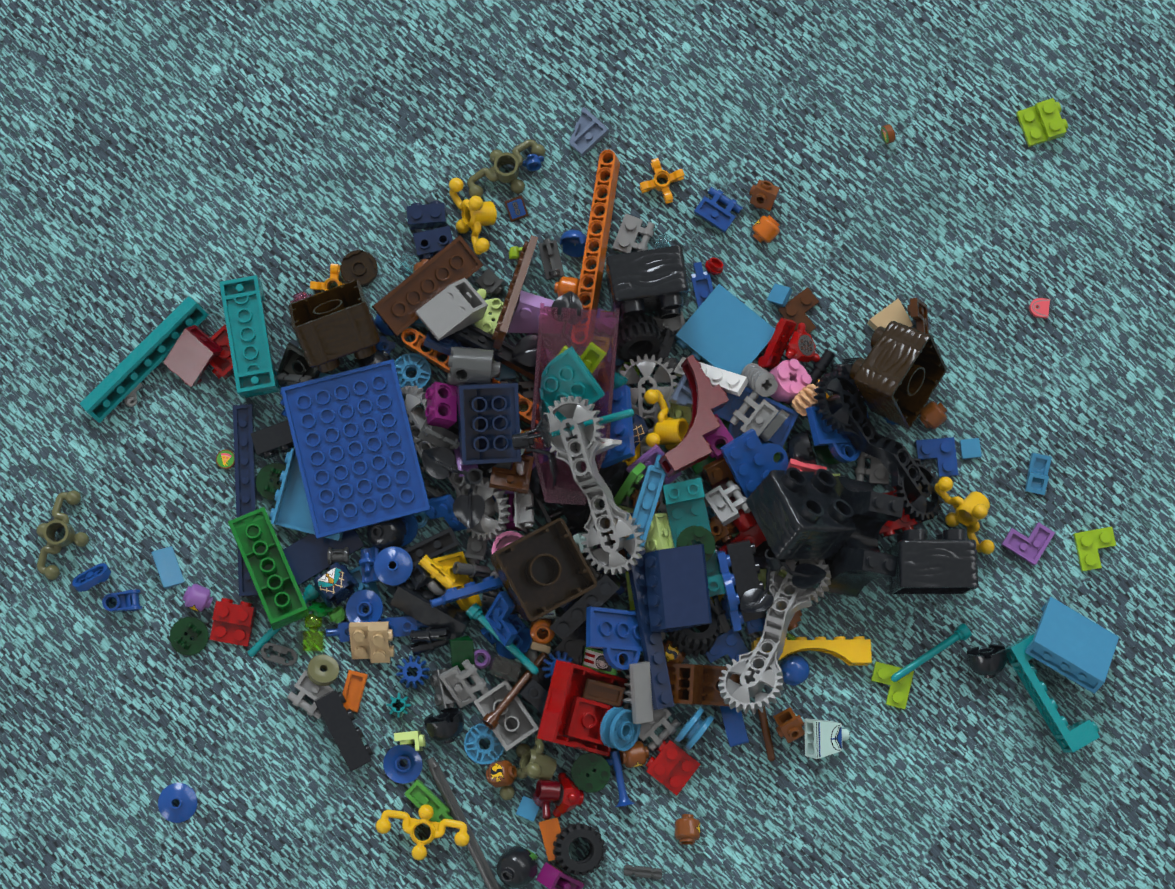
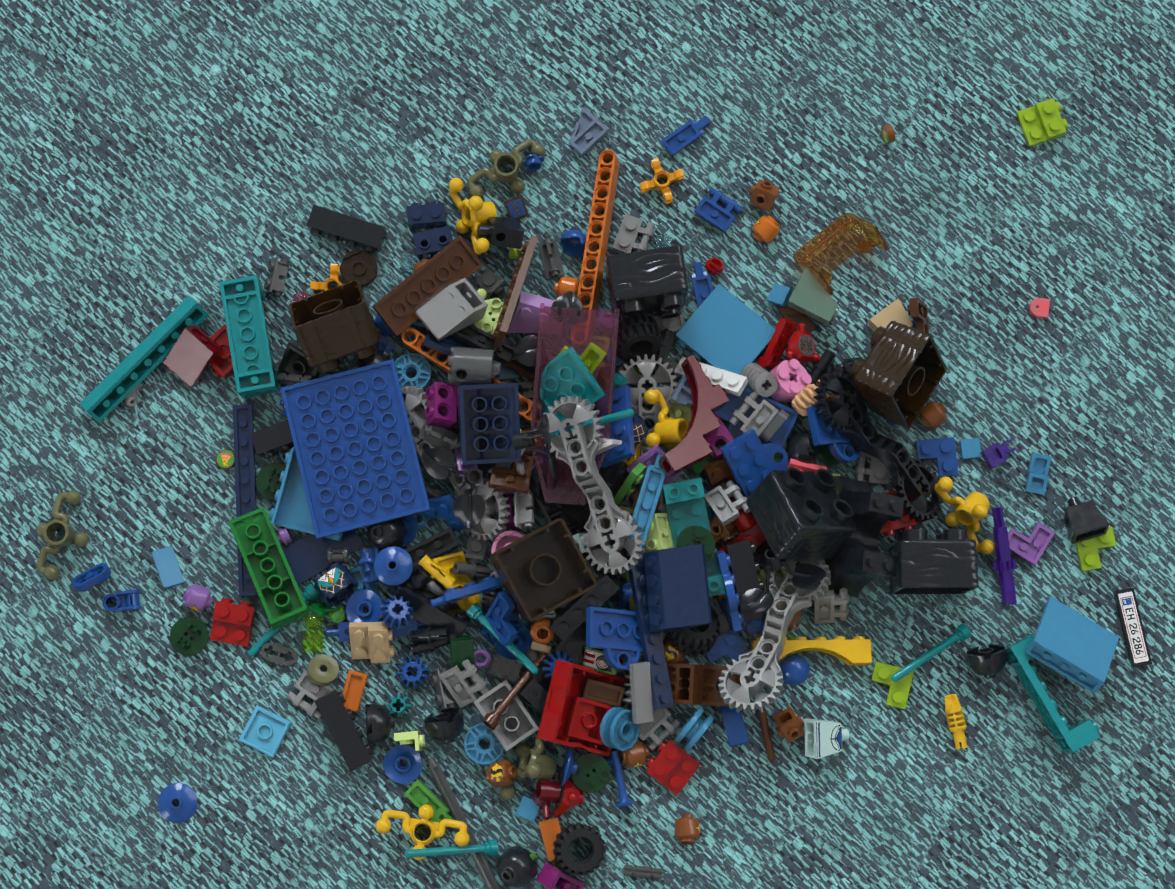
none -> medium azure tile [238,705,292,758]
none -> dark grey hinge [264,256,289,297]
none -> medium lavender plate [276,528,292,546]
none -> black brick [306,205,387,254]
none -> black cylinder [365,704,395,744]
none -> blue gear [379,595,413,630]
none -> teal piece [404,839,498,858]
none -> black torso [477,217,524,249]
none -> blue dish [560,747,578,786]
none -> blue piece [616,583,633,611]
none -> blue hinge [661,116,710,157]
none -> sand green slope [786,268,838,326]
none -> clear orange windscreen [793,213,889,296]
none -> light grey plate [814,588,849,624]
none -> yellow hinge [945,694,968,749]
none -> dark purple plate [980,440,1016,469]
none -> dark purple piece [992,507,1017,605]
none -> black torso [1064,496,1109,544]
none -> tile [1113,587,1152,668]

